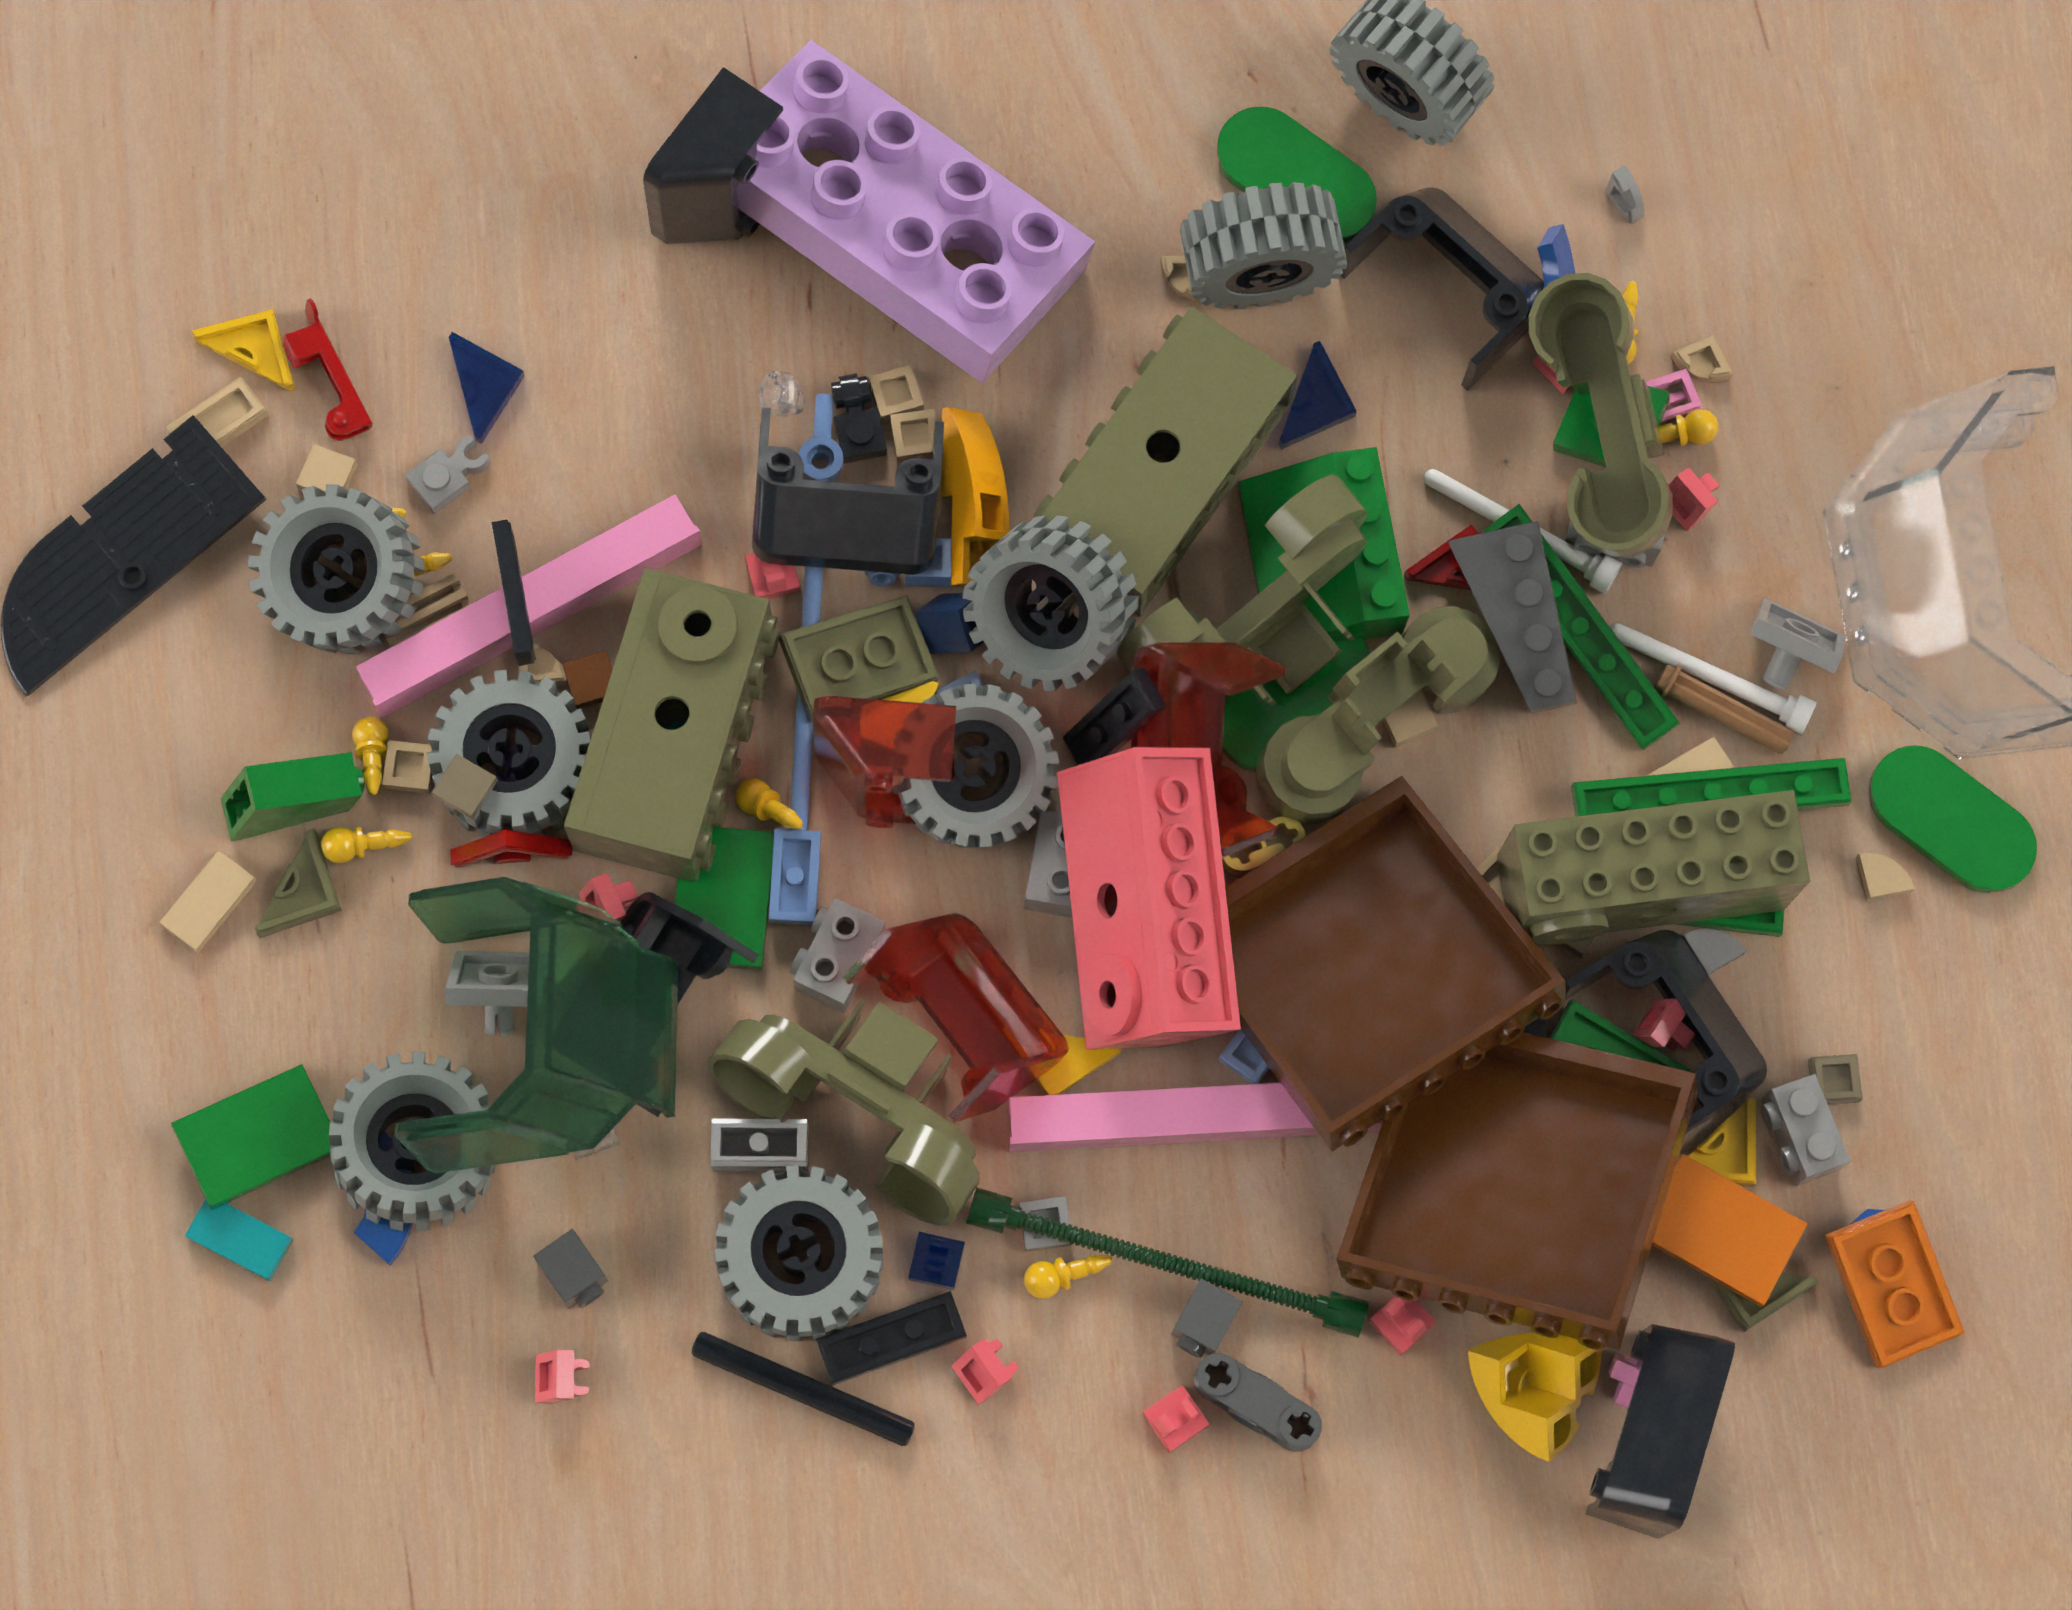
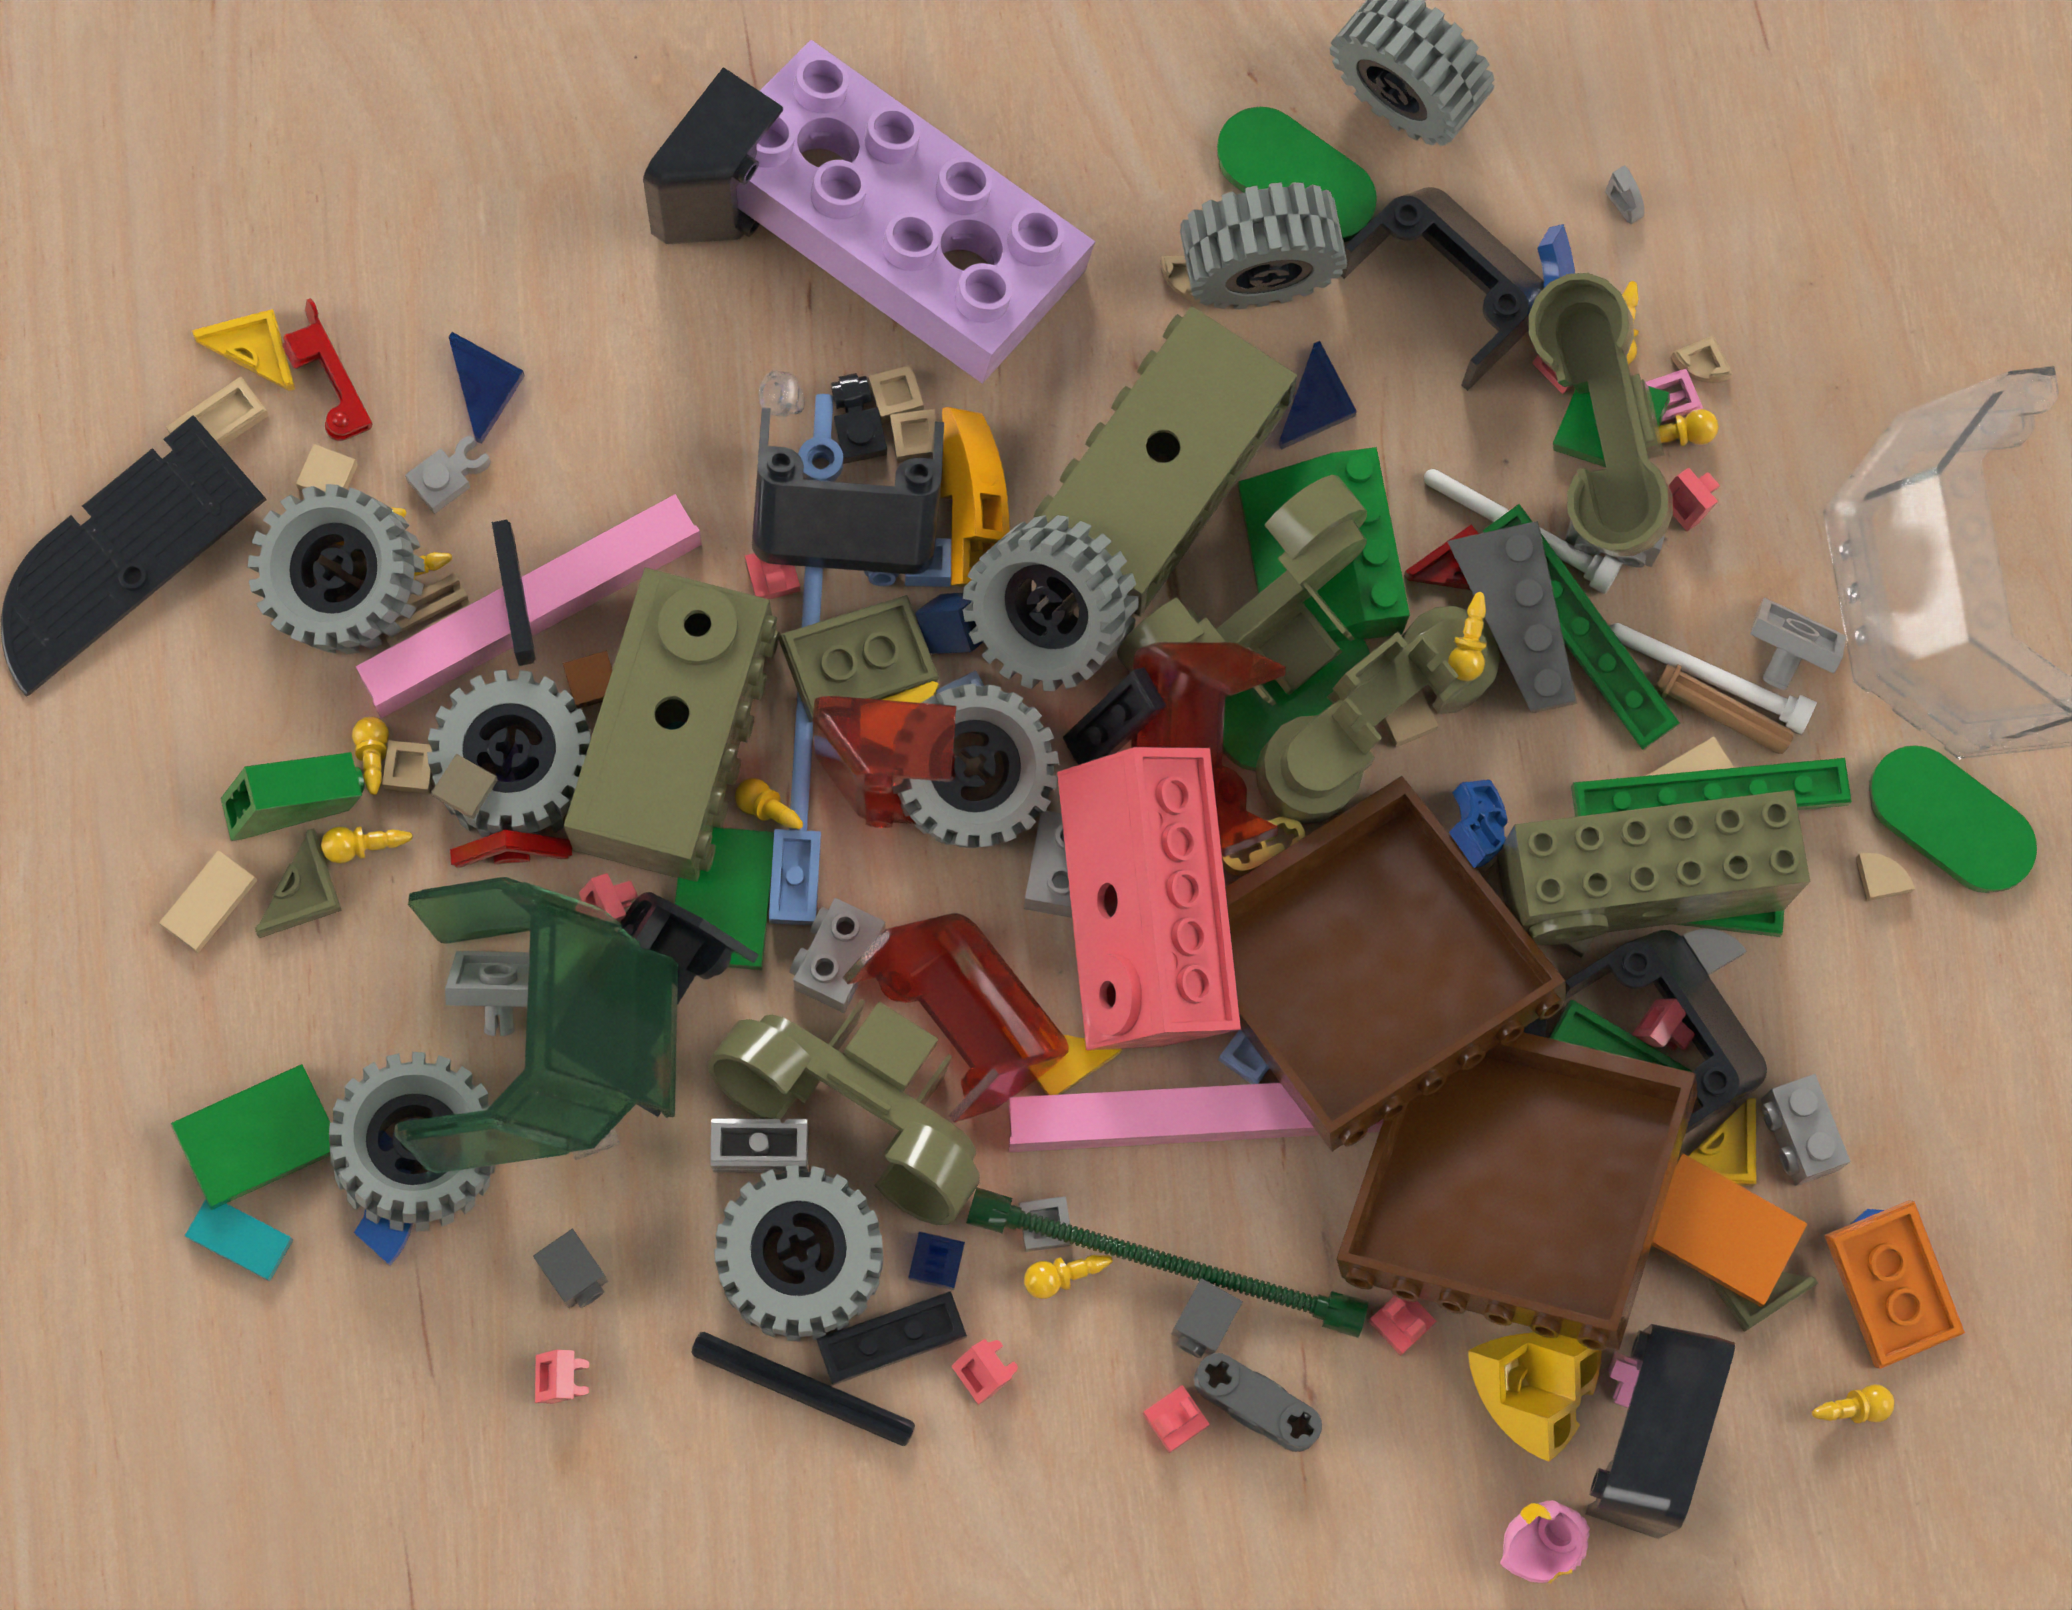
tan tile [519,642,568,686] -> none
dark tan tile [1808,1054,1863,1105] -> none
none -> yellow bar [1448,592,1487,681]
none -> blue tile [1449,779,1508,868]
none -> bright pink hair [1500,1500,1590,1584]
none -> yellow bar [1812,1384,1895,1423]

